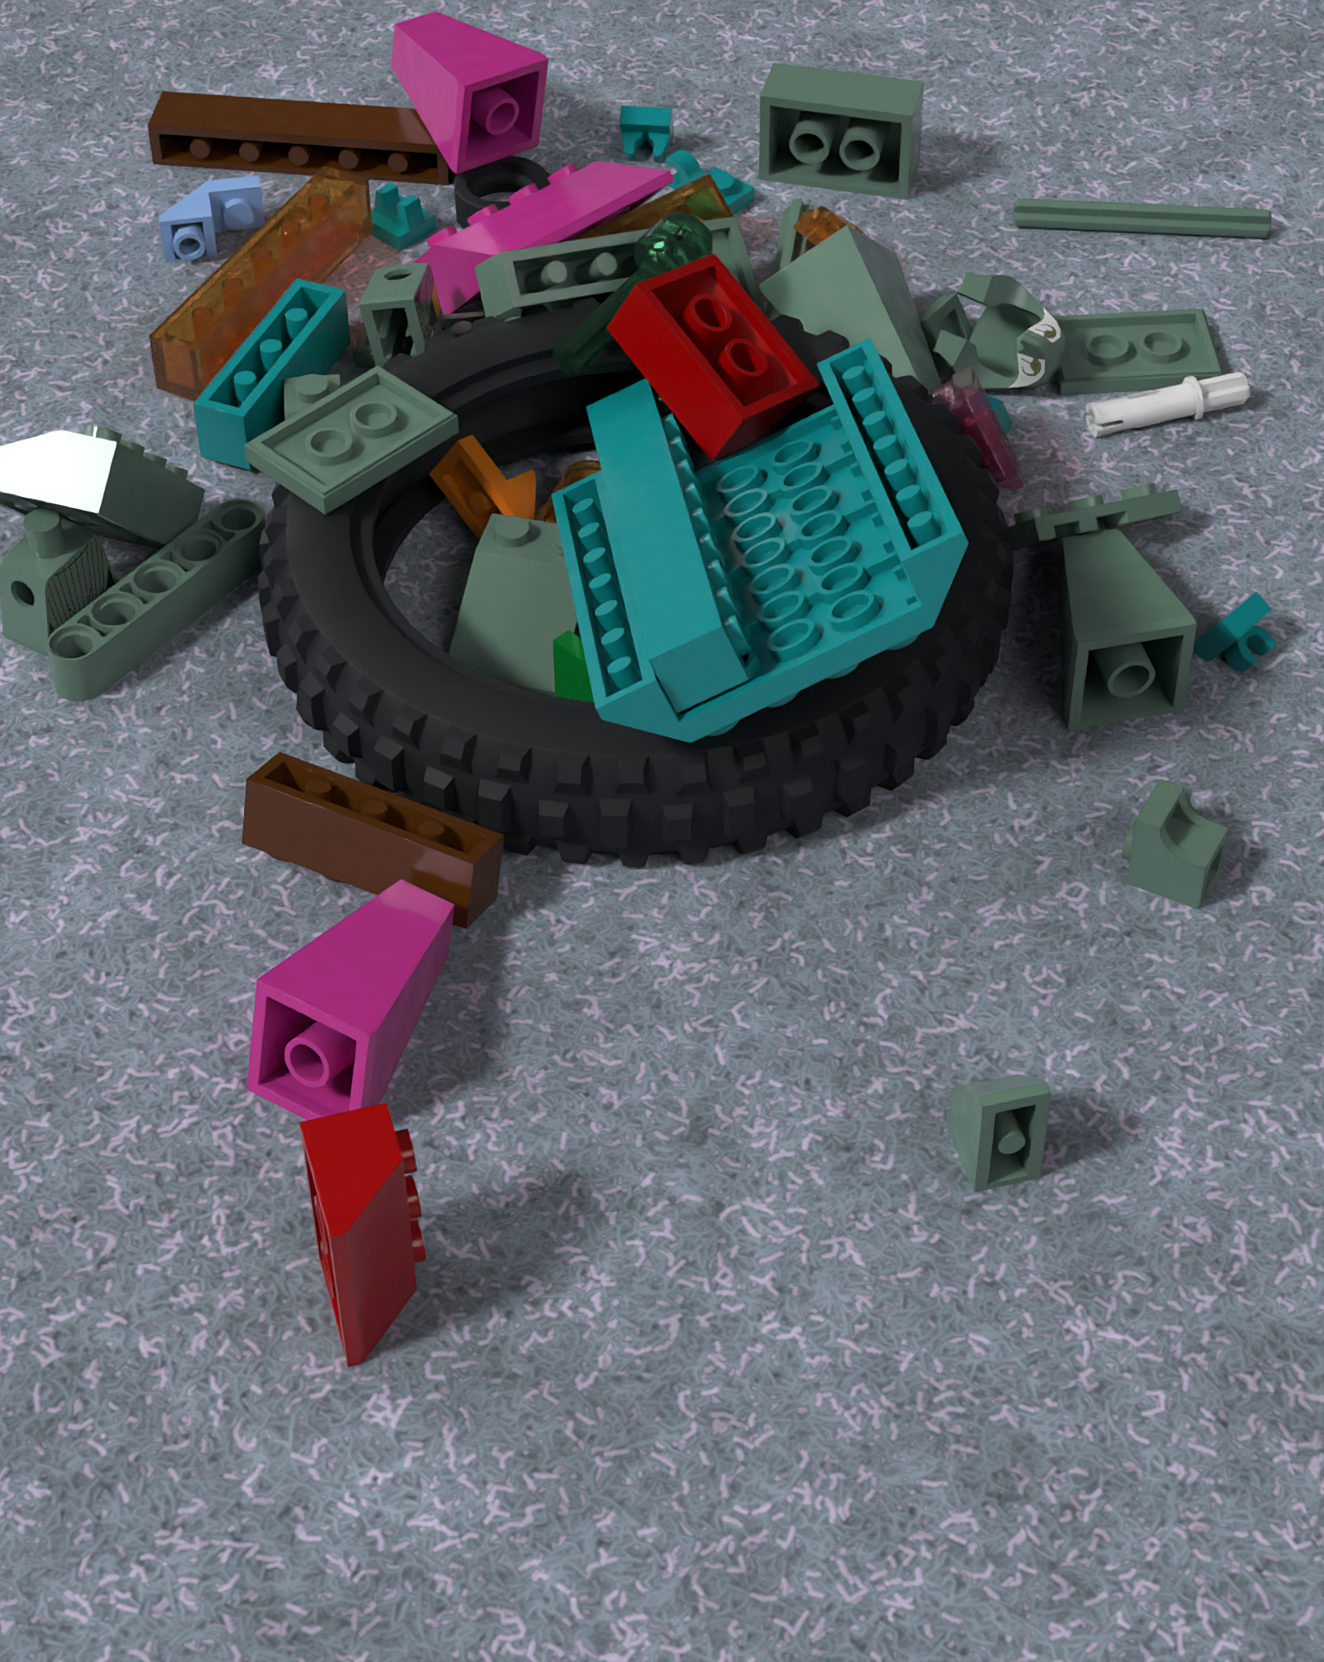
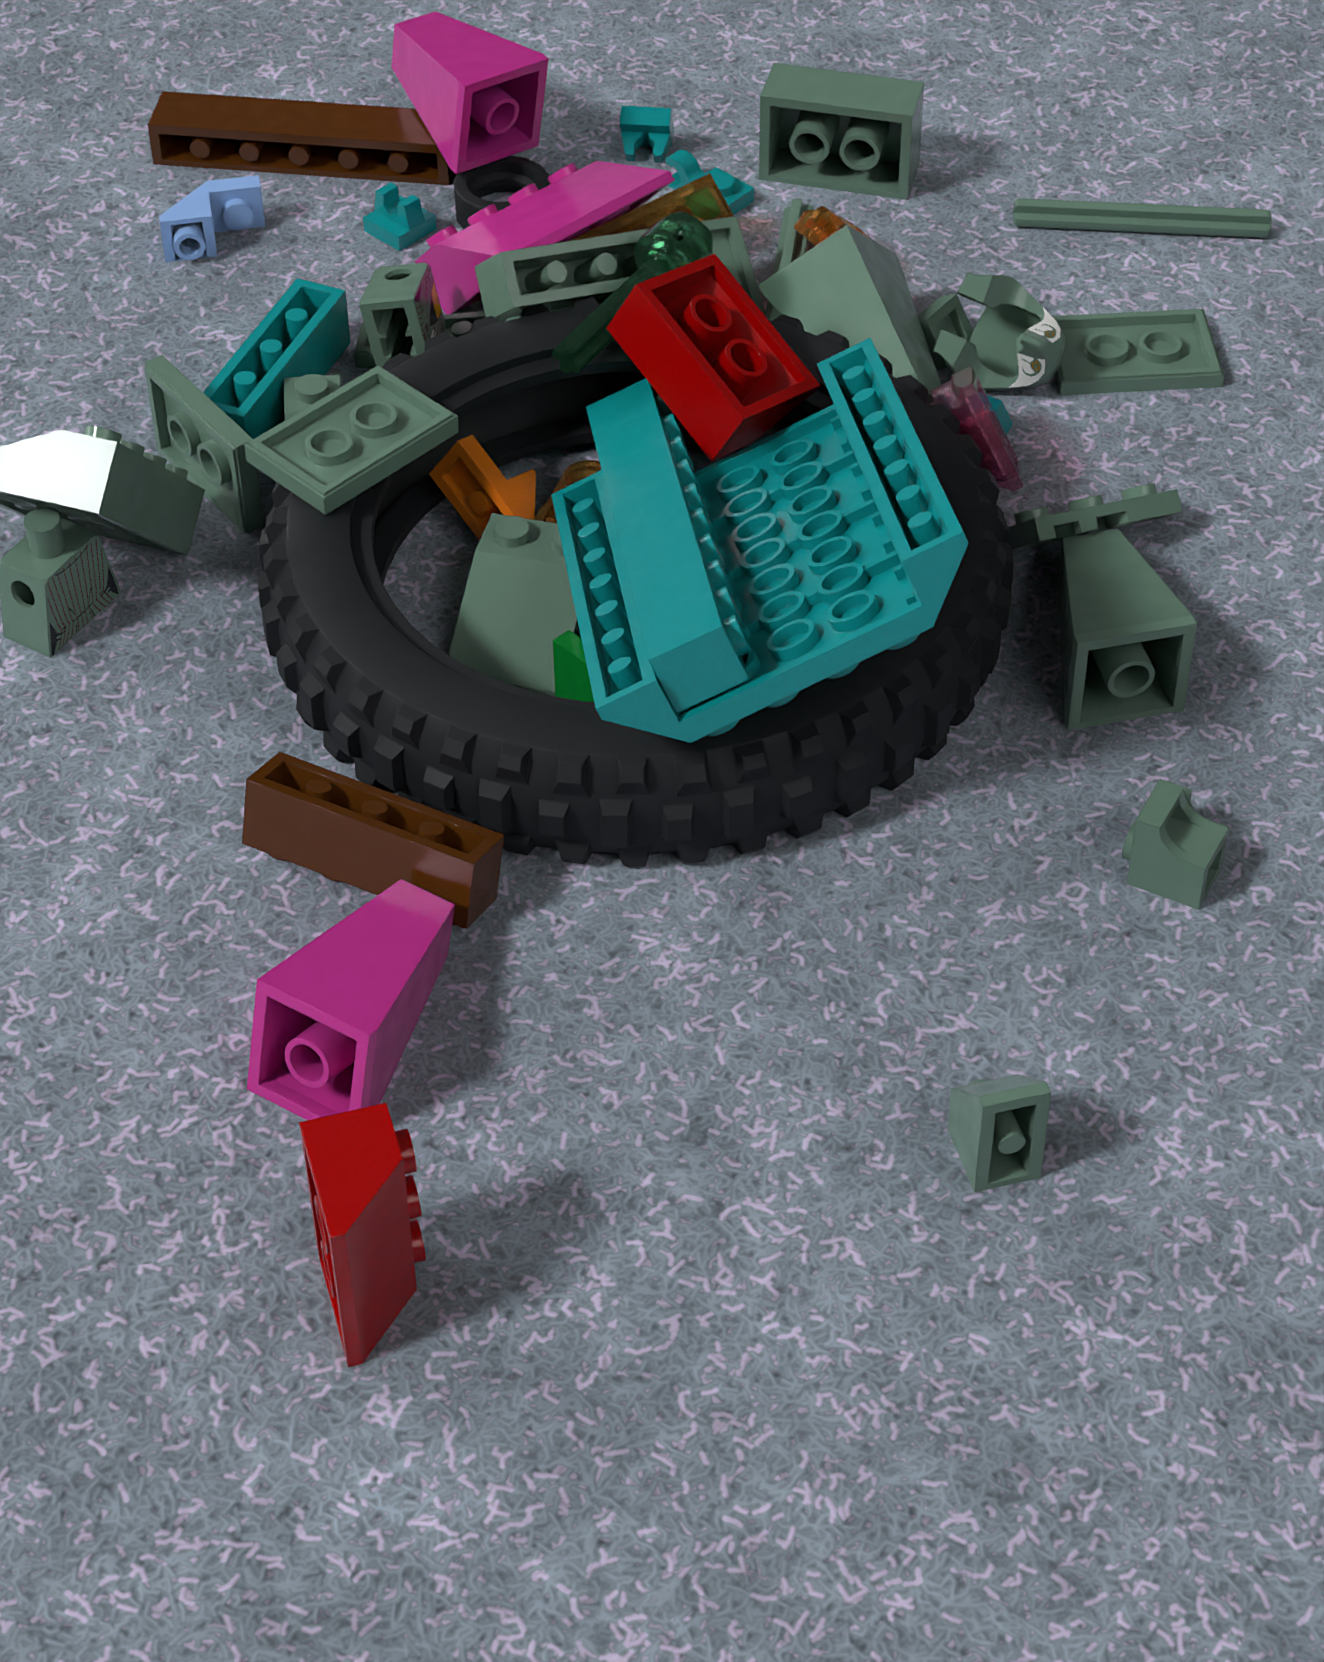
sand green beam [46,498,266,702] -> none
clear orange brick [149,166,373,401] -> none
white axle [1086,372,1250,438] -> none
teal tile [1193,591,1275,672] -> none
none -> sand green tile [145,355,265,534]

